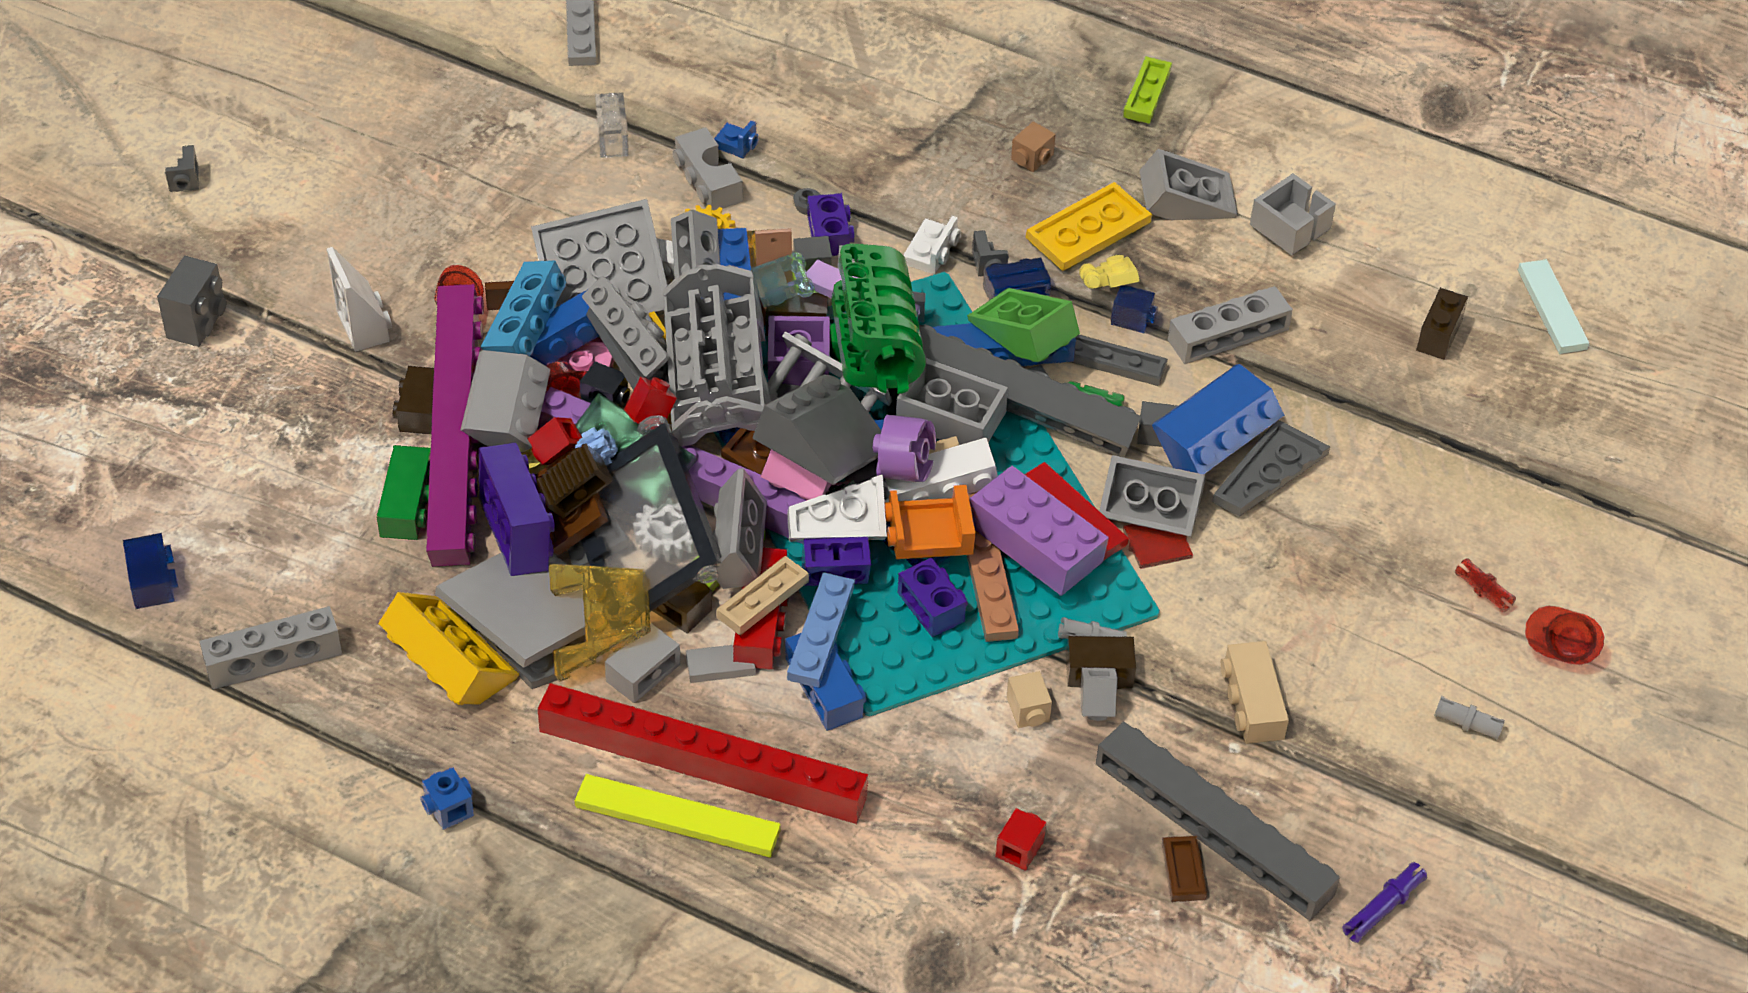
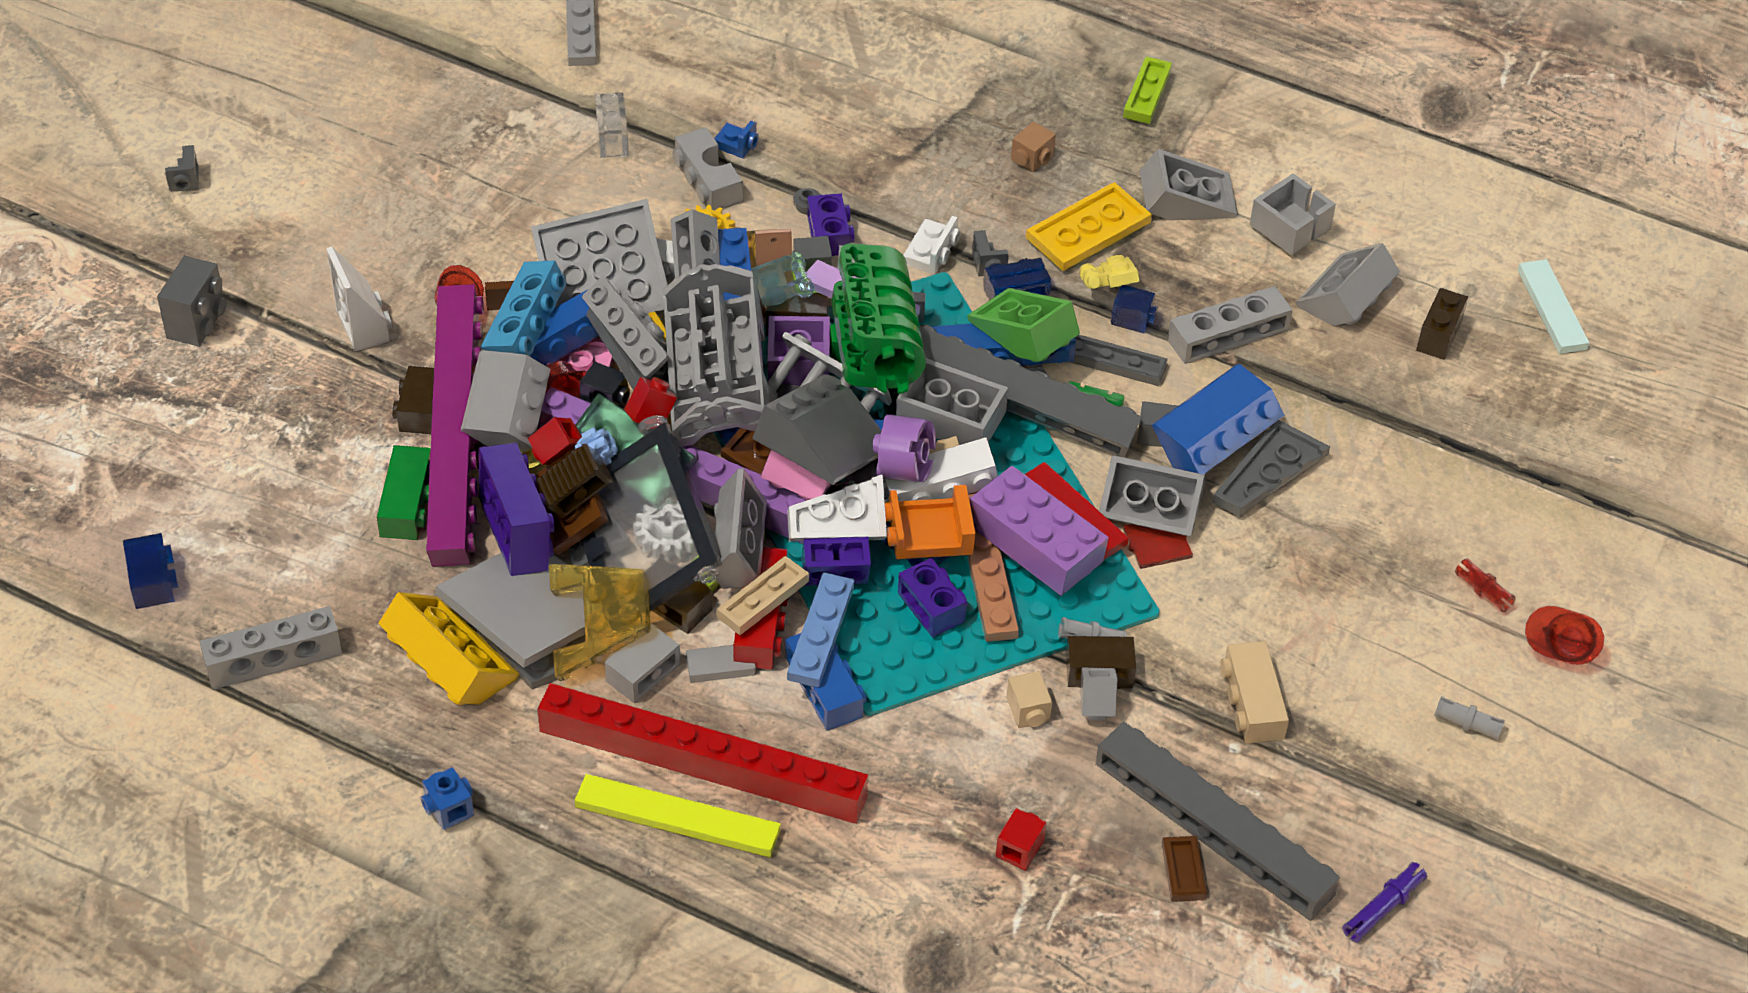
none -> light grey slope [1295,243,1400,326]

